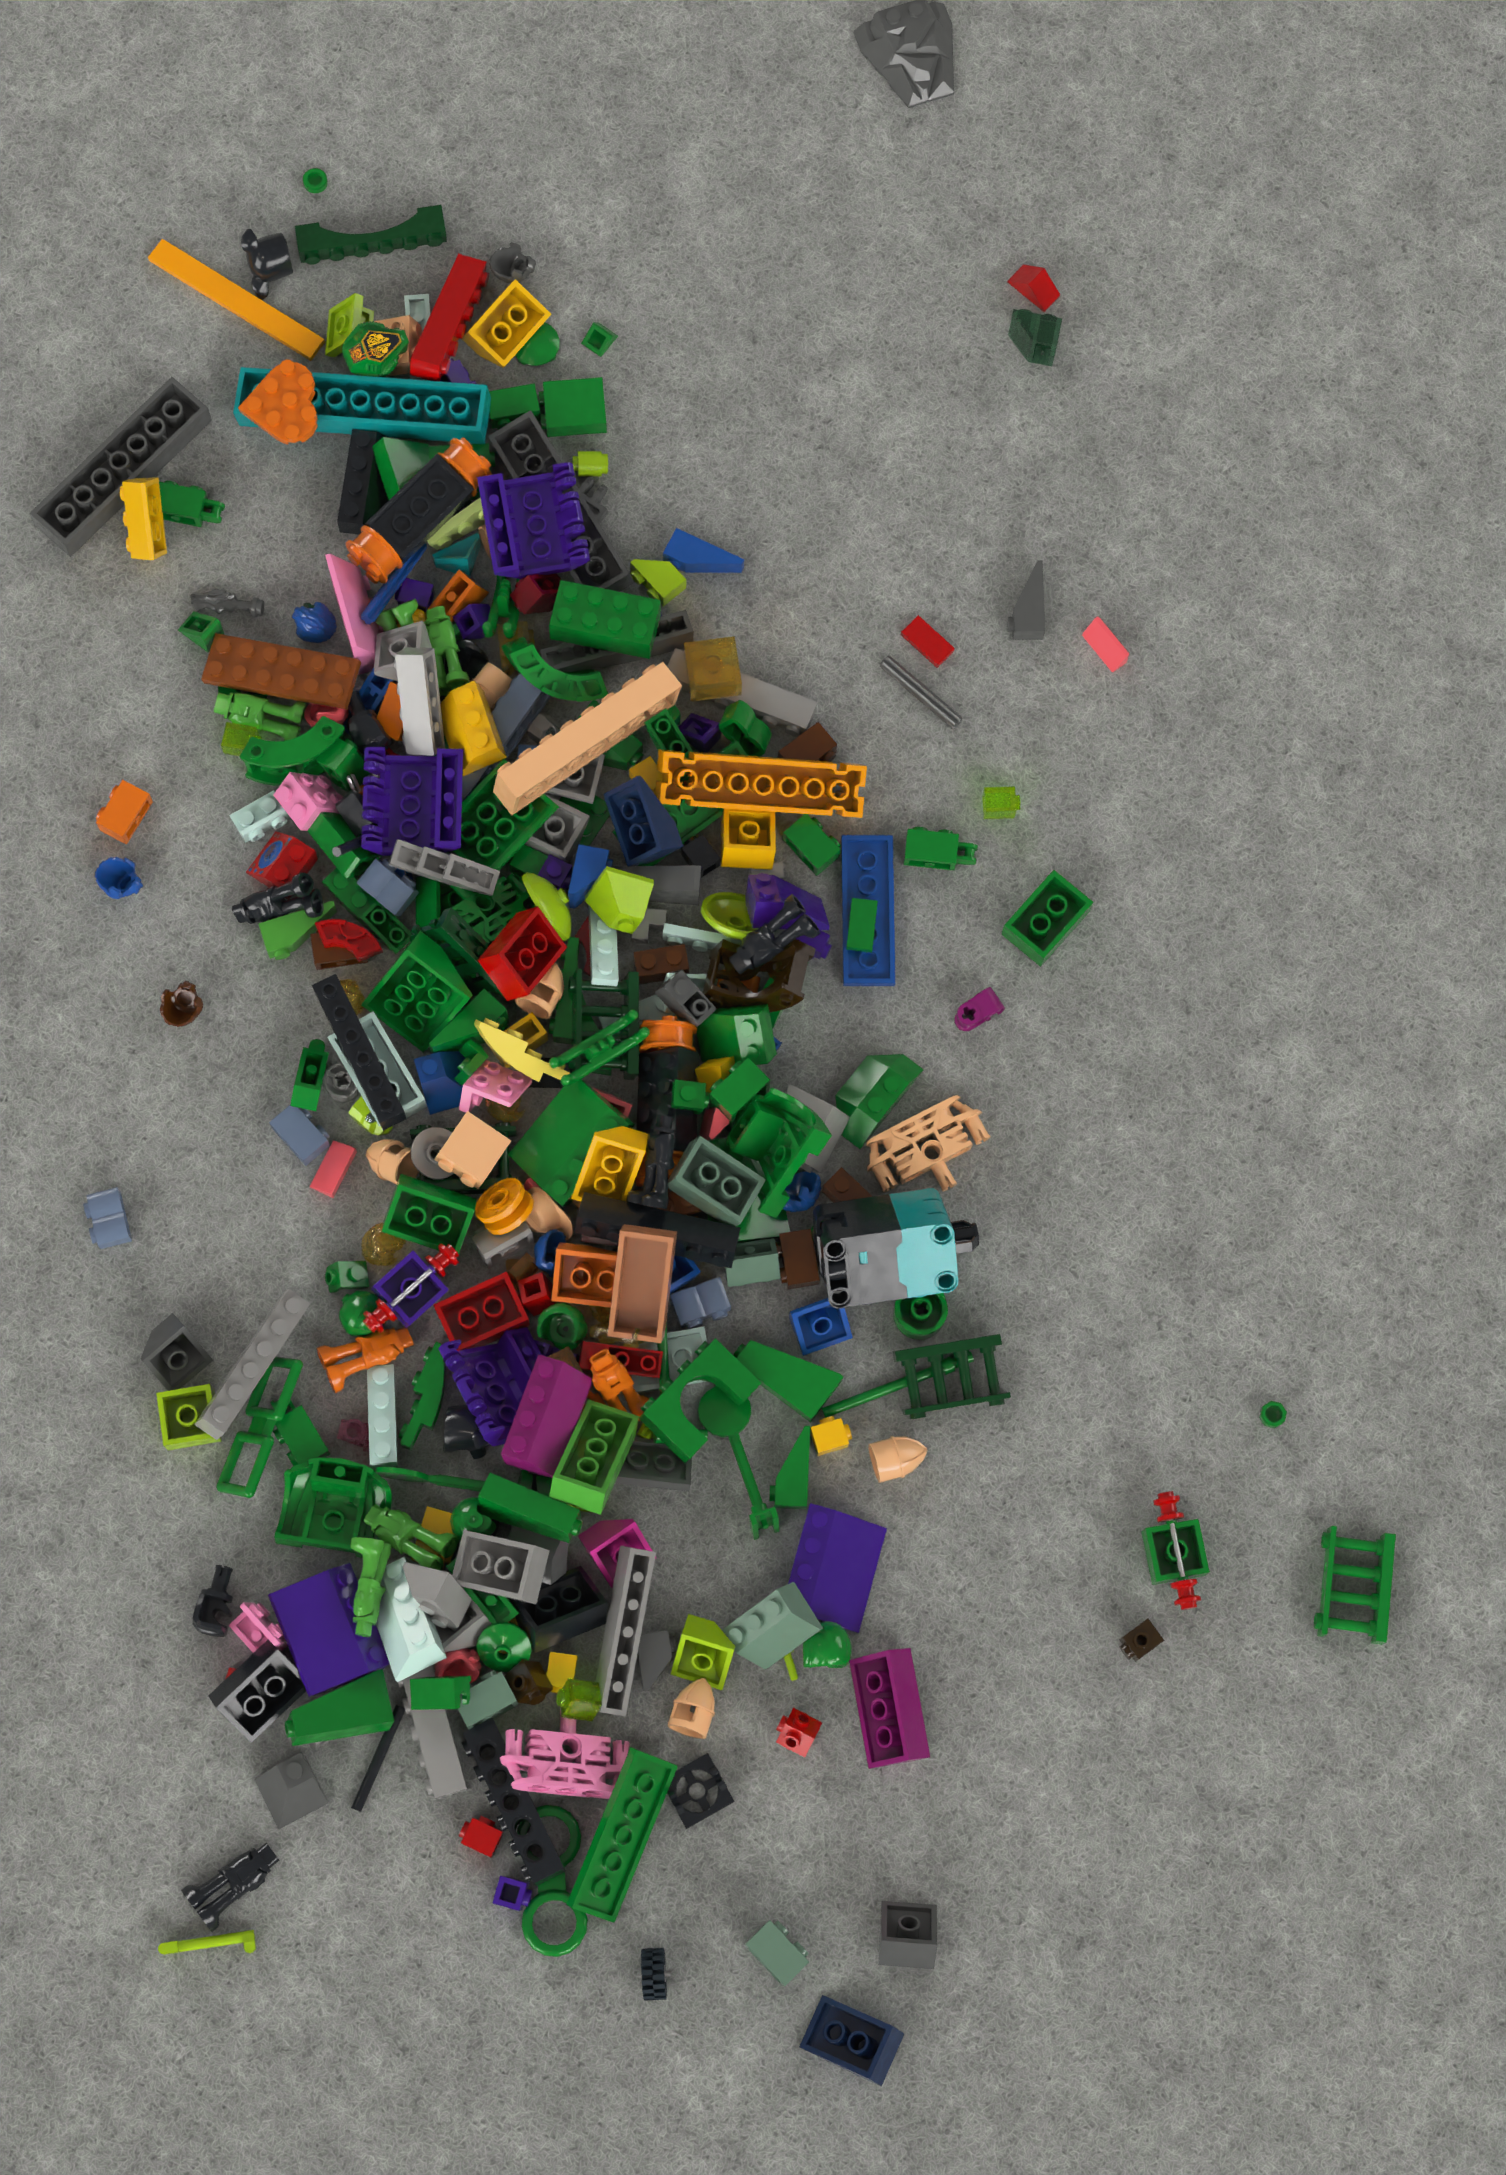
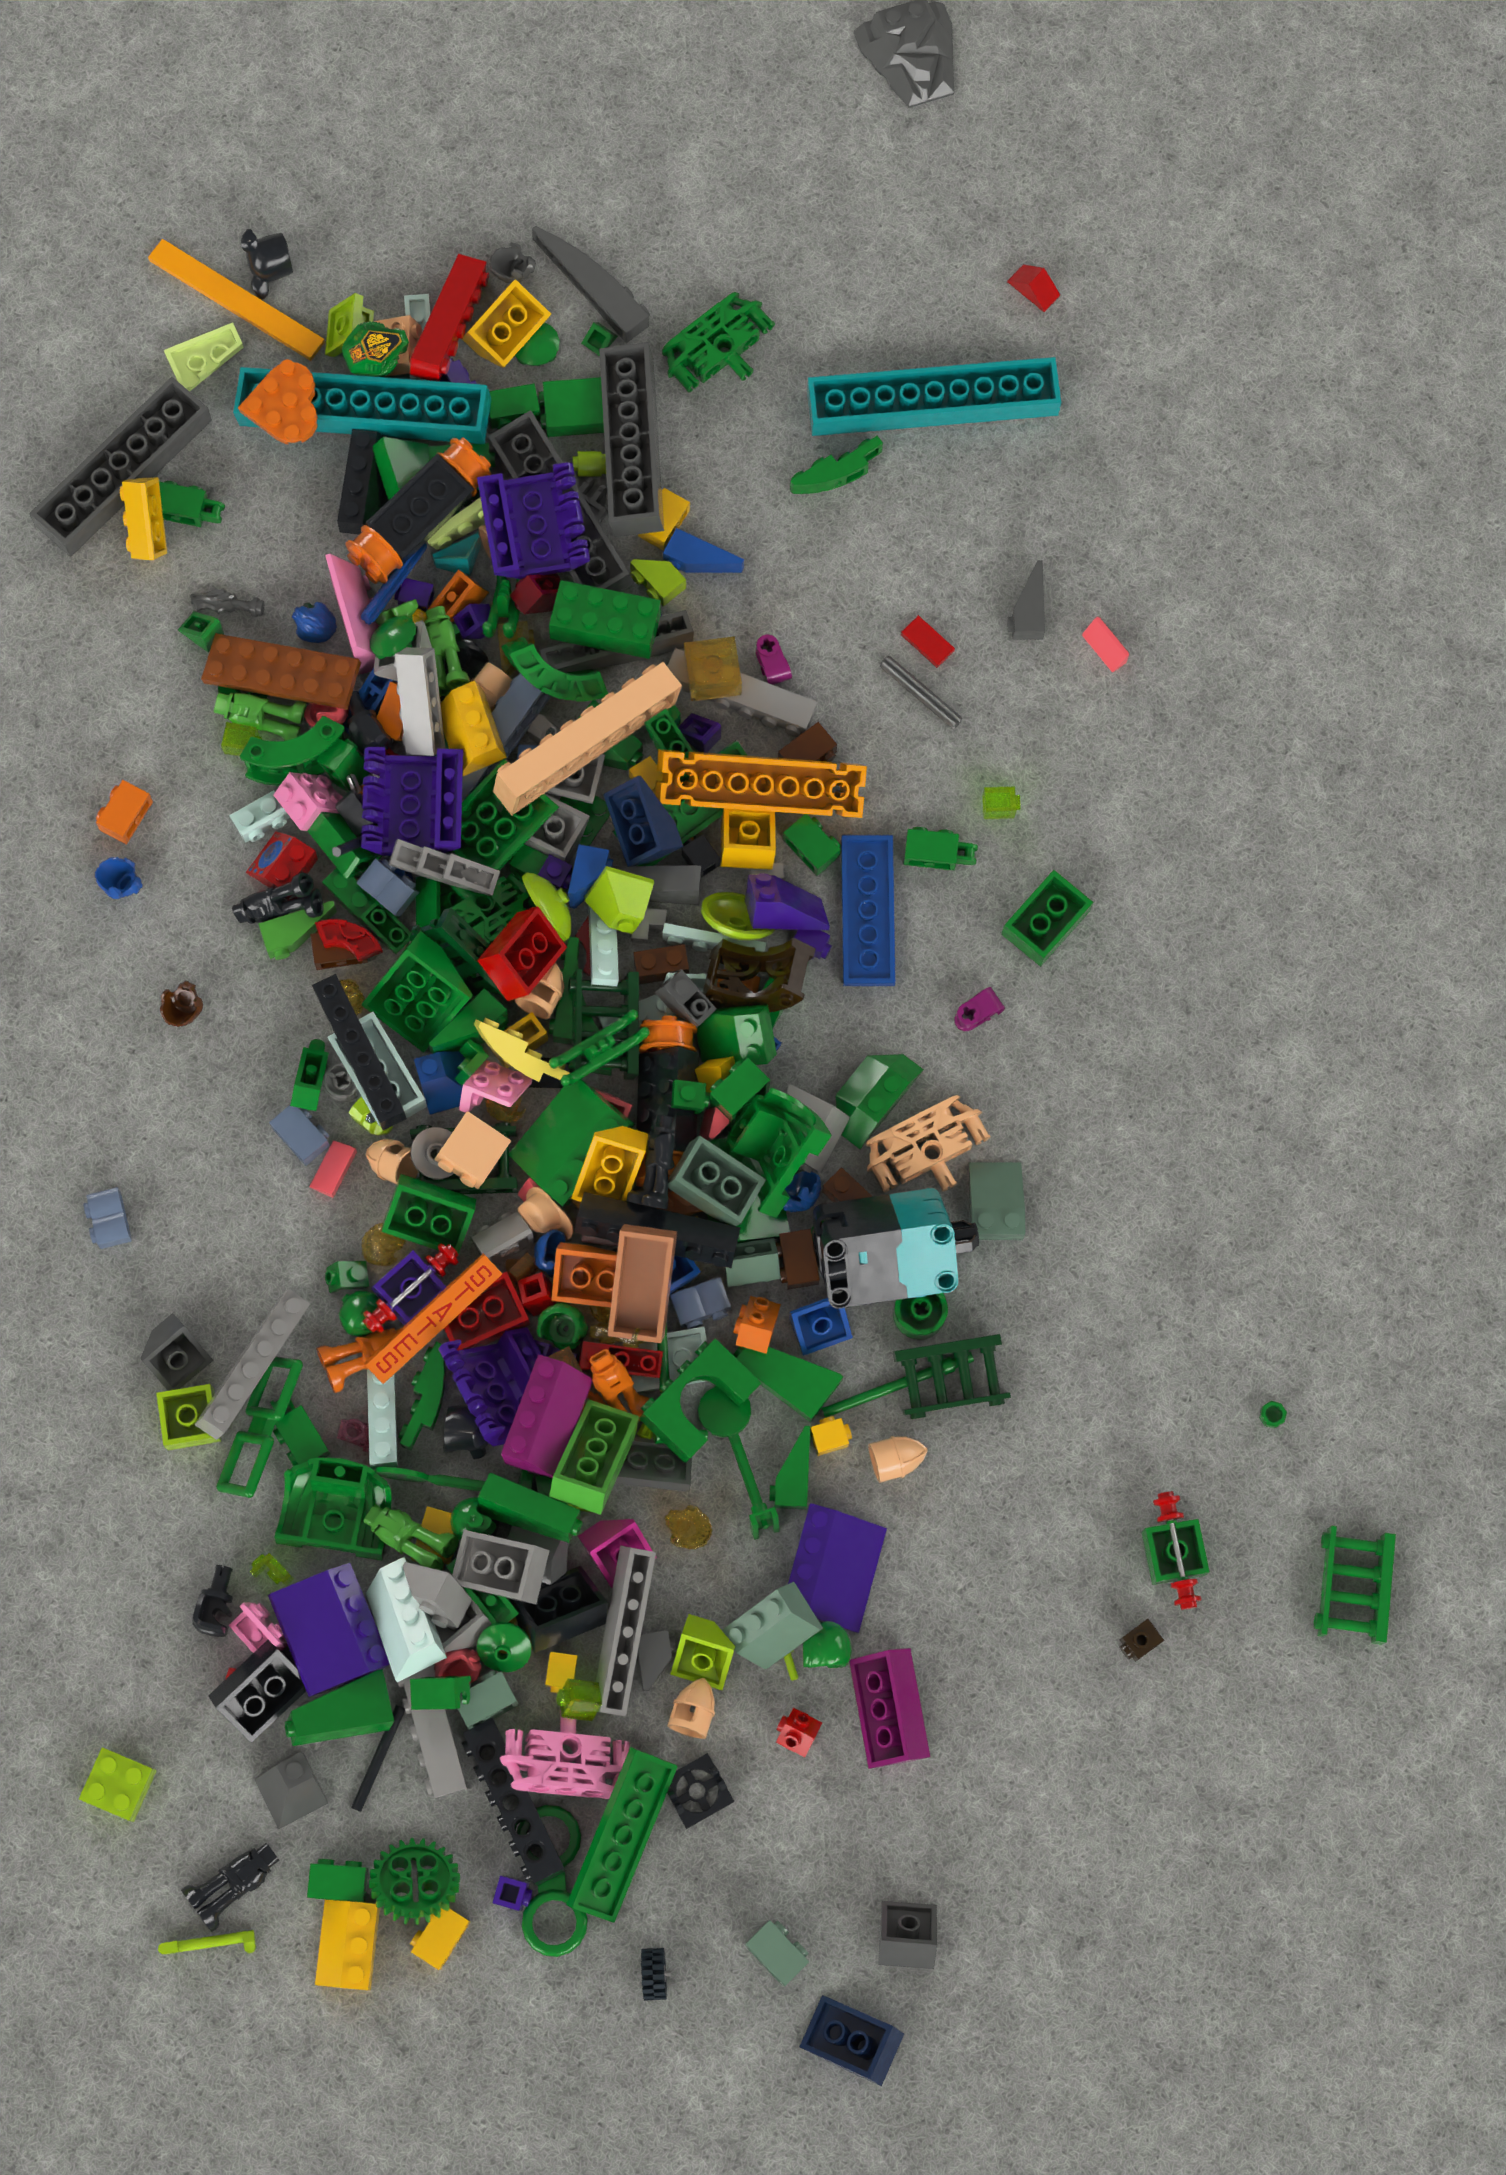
dark green arch [295,205,447,265] -> none
green tile [303,168,328,193] -> none
bright green piece [351,1537,391,1637] -> none
red brick [459,1816,504,1858] -> none
light orange wheel [475,1178,534,1235] -> none
dark brown brick [504,1659,553,1705] -> none
green brick [719,700,772,757] -> none
black piece [729,894,820,975] -> none
green tile [846,898,878,953] -> none
clear green slope [1008,309,1062,367] -> none
none -> lime brick [79,1747,157,1822]
none -> yellowish green wing [164,323,244,391]
none -> clear neon green bracket [249,1553,294,1586]
none -> green brick [307,1859,368,1902]
none -> yellow slope [315,1900,380,1990]
none -> orange tile [364,1253,502,1384]
none -> green gear [369,1838,460,1925]
none -> green dish [370,616,417,659]
none -> yellow brick [410,1908,471,1970]
none -> dark grey slope [532,226,650,343]
none -> dark grey brick [599,342,664,537]
none -> yellow brick [638,488,690,551]
none -> green piece [662,292,775,393]
none -> clear yellow hair [664,1505,713,1550]
none -> orange brick [733,1296,781,1353]
none -> magenta piece [756,634,792,685]
none -> green slope [790,435,883,494]
none -> teal brick [807,357,1062,436]
none -> sand green slope [969,1162,1025,1240]

